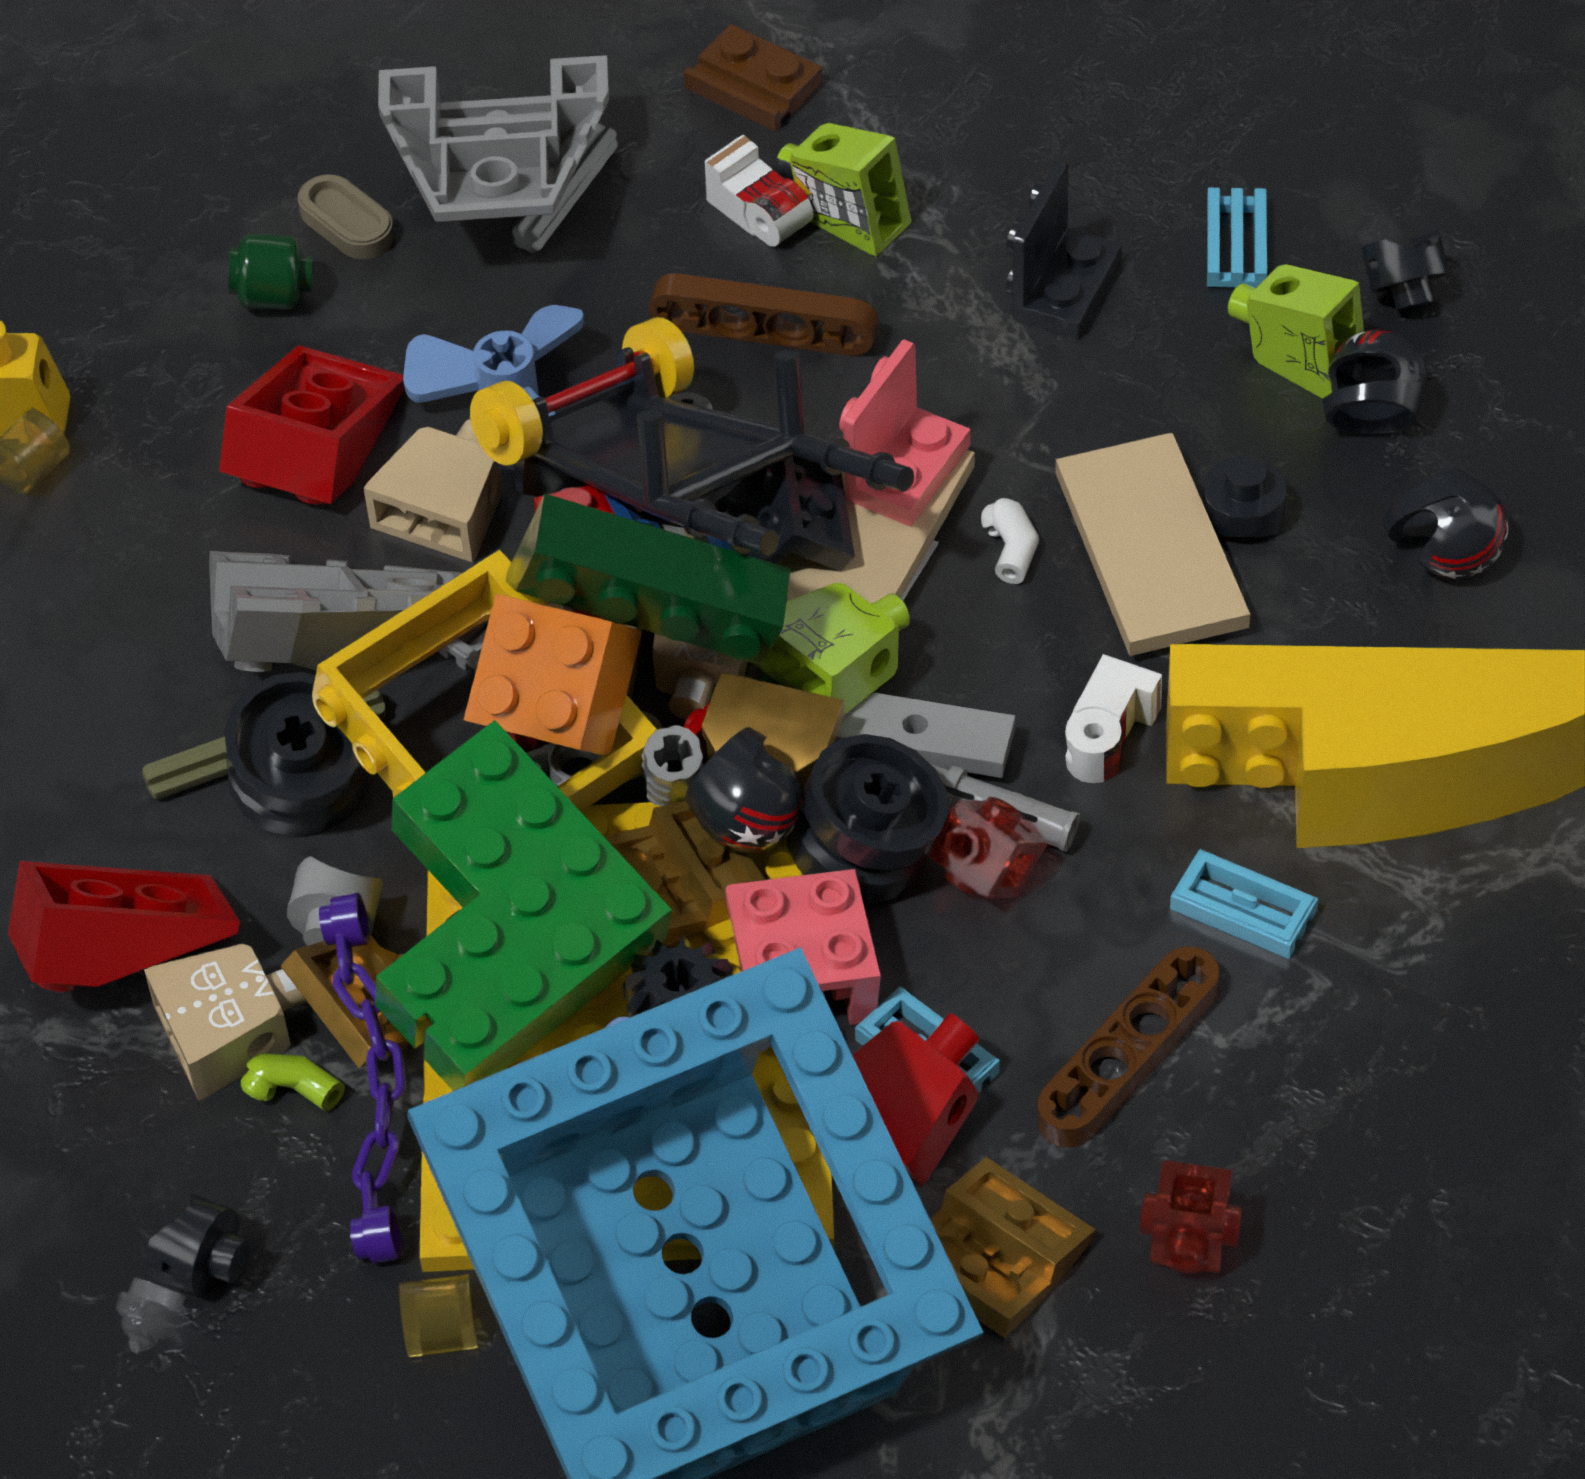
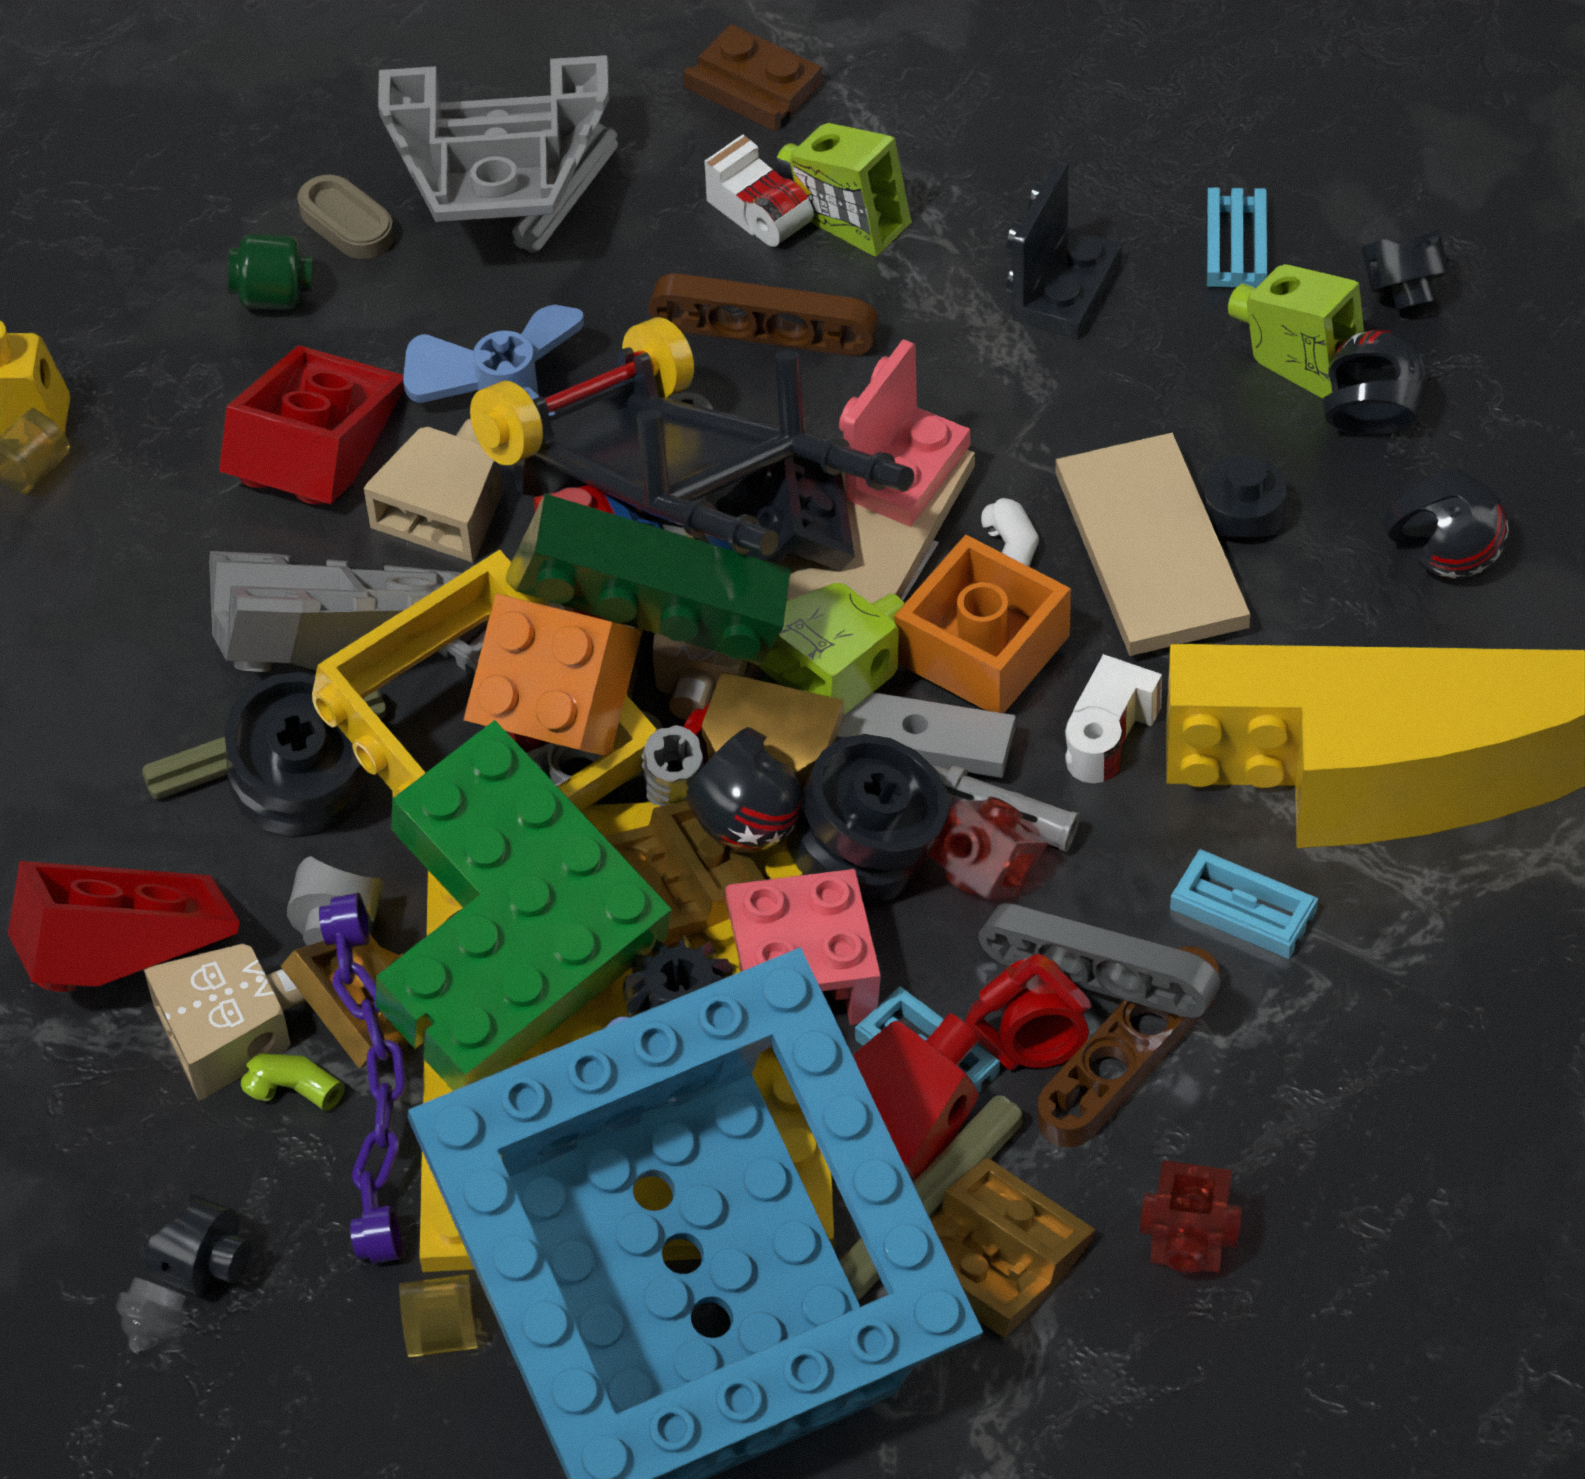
none -> olive axle [839,1095,1023,1300]
none -> orange brick [894,534,1071,713]
none -> red piece [965,954,1091,1070]
none -> dark grey beam [978,903,1221,1018]

